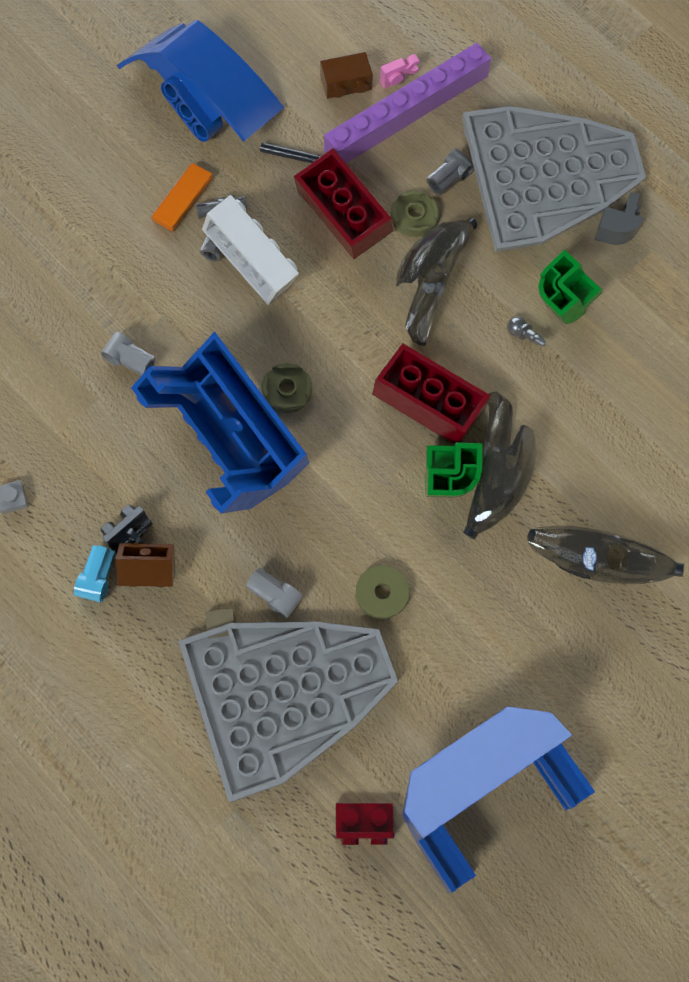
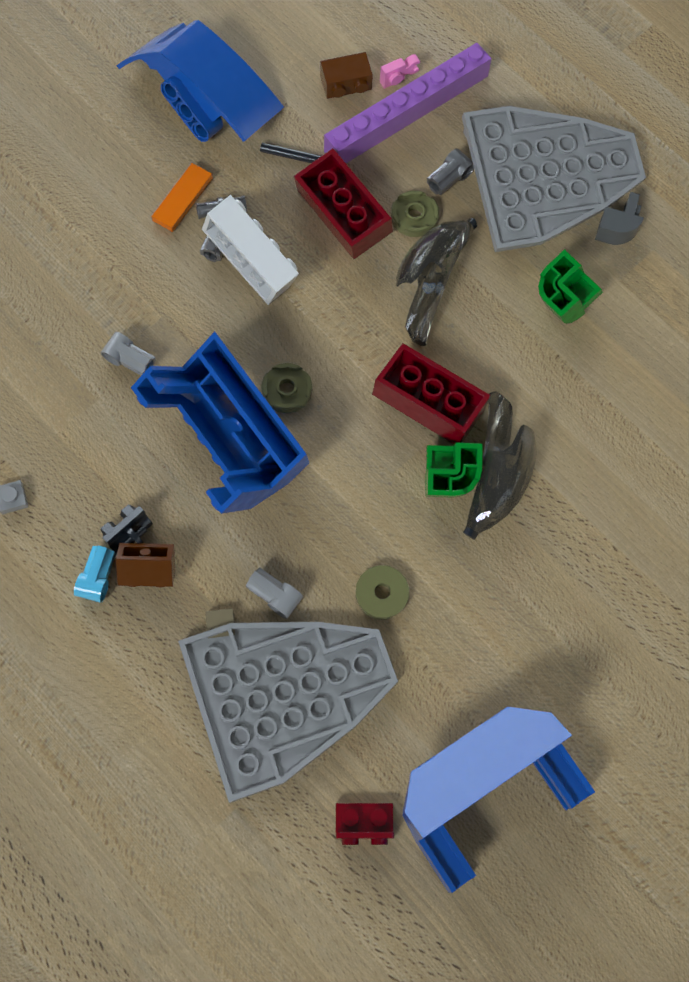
flat silver bar [507,316,546,346] -> none
clear smoke piece [527,525,684,584] -> none

